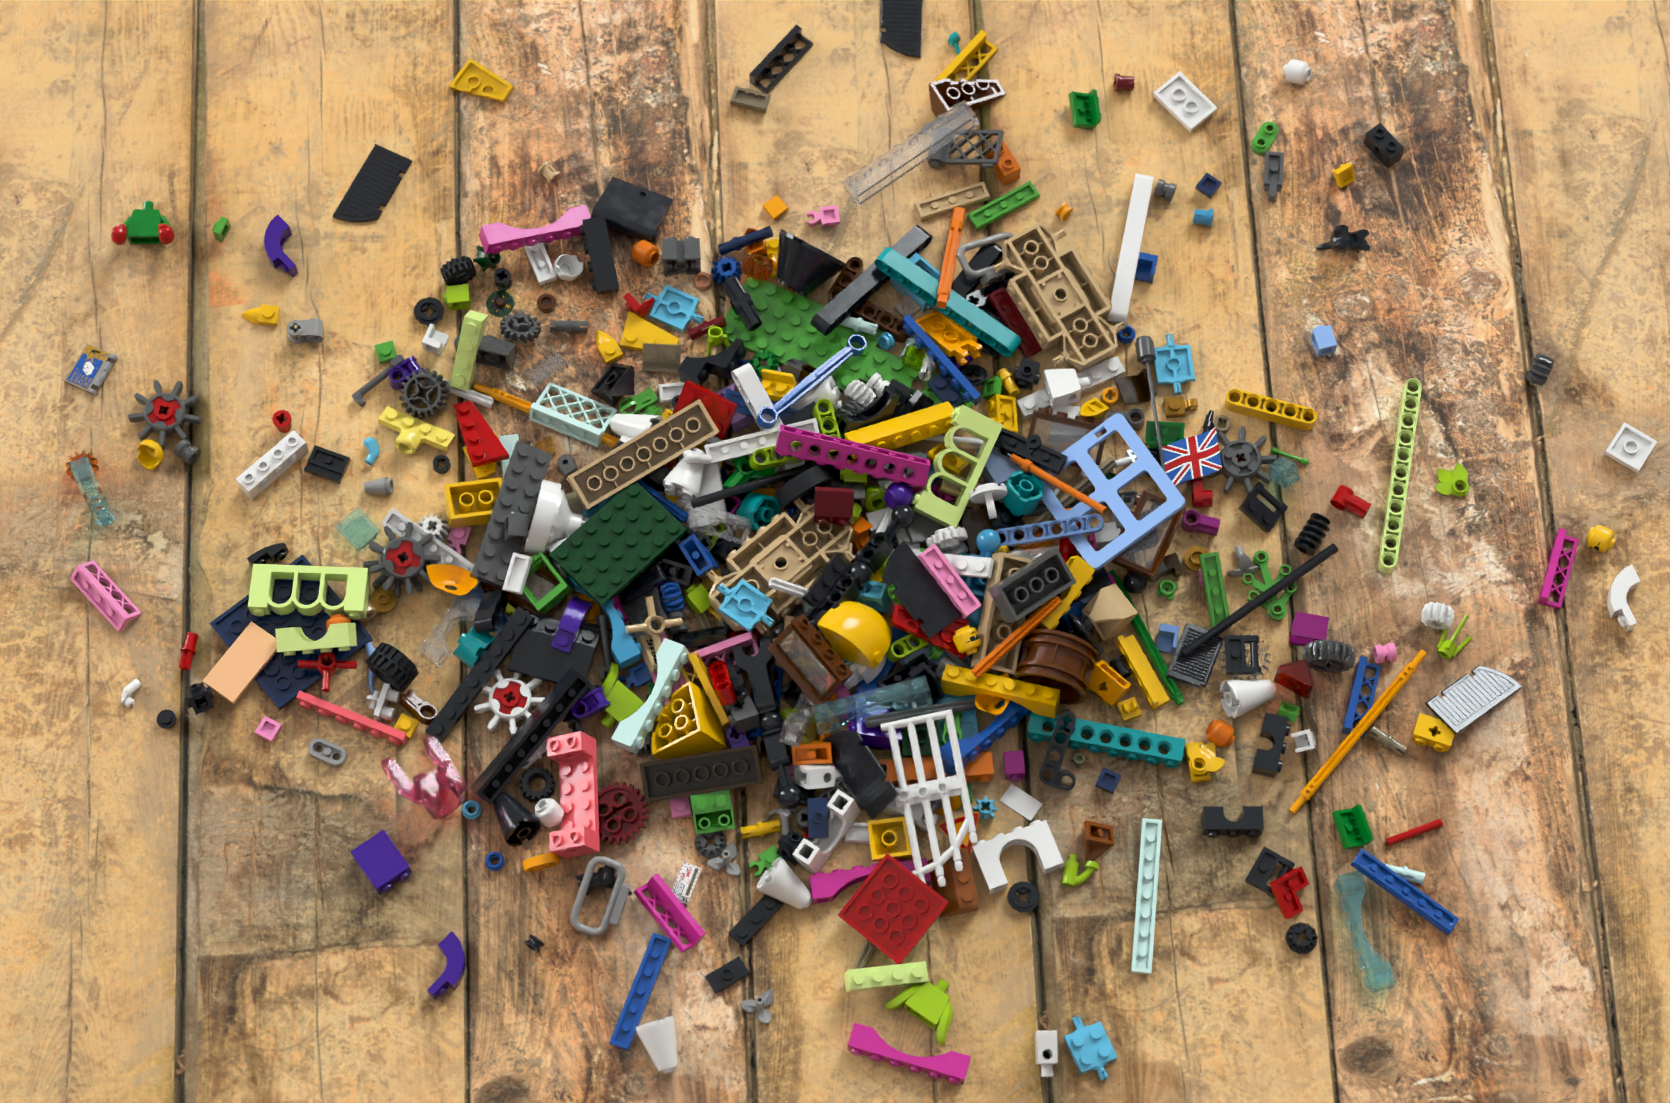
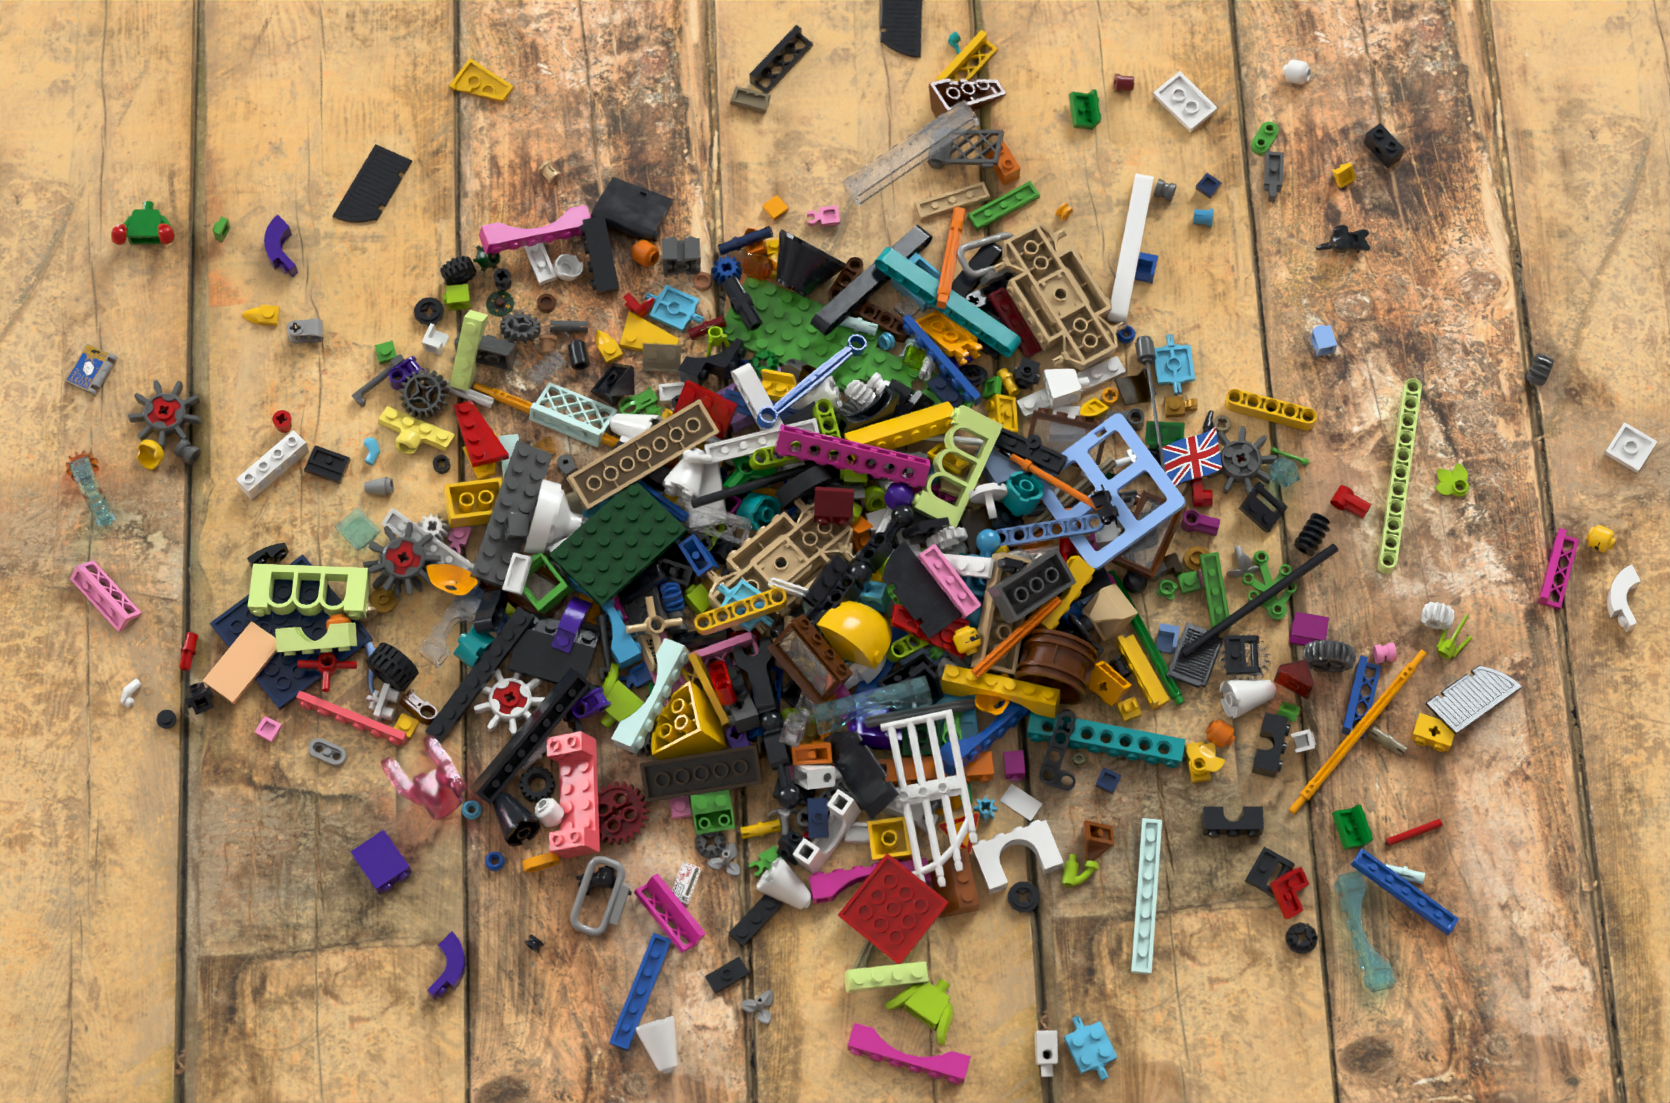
none -> medium nougat piece [538,334,557,355]
none -> black brick [568,340,590,370]
none -> yellow beam [694,588,788,635]
none -> black plate [902,517,950,540]
none -> black plate [997,558,1023,573]
none -> black hinge [1090,484,1119,525]
none -> bright green plate [1177,571,1201,595]

